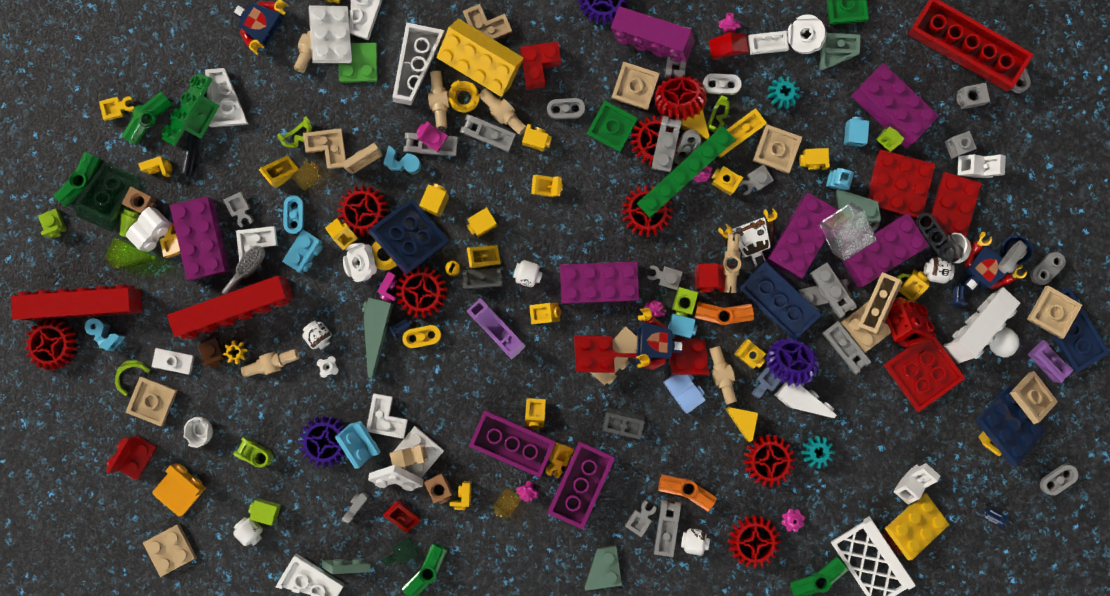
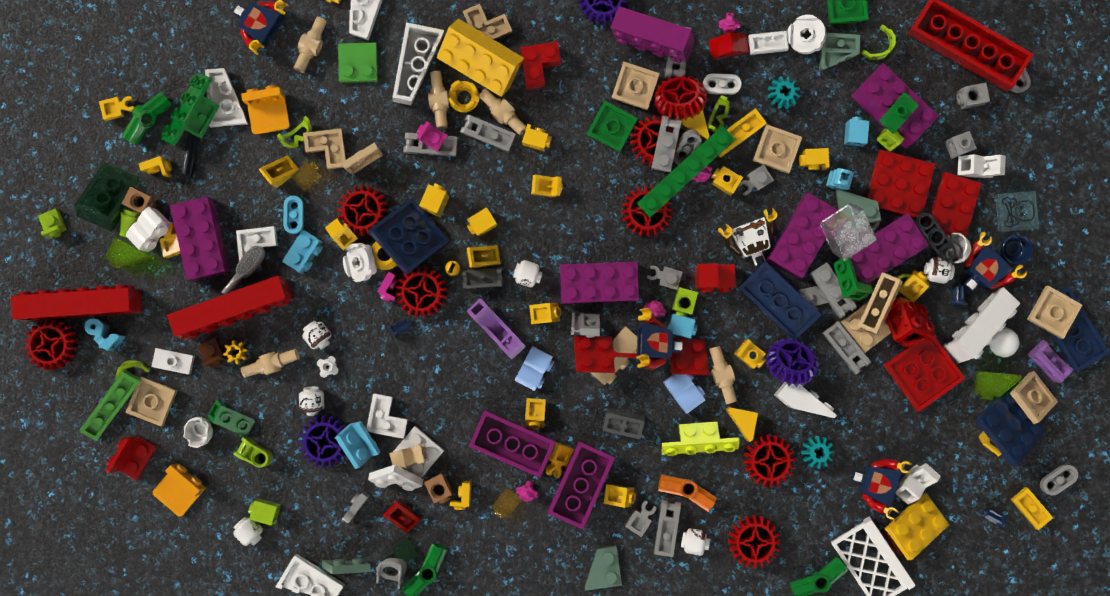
green piece [54,152,101,207] -> none
tan plate [143,524,197,577] -> none
light grey plate [223,191,254,227] -> none
white plate [309,6,352,63] -> none
sand green slope [362,298,393,378] -> none
medium azure leg [383,146,421,174] -> none
yellow plate [403,325,441,348] -> none
light grey plate [547,98,585,120] -> none
orange piece [694,302,754,325] -> none
tan pin [723,233,741,293] -> none
sand blue plate [751,367,781,398] -> none
dark pink plant [781,509,805,532] -> none
light grey plate [997,241,1027,274] -> none
light grey plate [1030,252,1066,285] -> none
none -> bright green plate [79,369,141,441]
none -> green bracket [207,399,255,437]
none -> light orange bracket [241,85,290,135]
none -> white head [299,386,325,416]
none -> light grey piece [376,558,407,589]
none -> light blue brick [515,346,554,391]
none -> light grey plate [571,313,600,338]
none -> yellow bracket [604,484,636,508]
none -> neon yellow bracket [661,422,740,456]
none -> green bracket [834,255,873,301]
none -> torso [851,459,912,520]
none -> lime helmet [861,25,896,60]
none -> green plate [879,92,919,133]
none -> clear neon green slope [975,371,1022,400]
none -> clear light blue tile [995,191,1040,233]
none -> yellow plate [1011,487,1053,530]

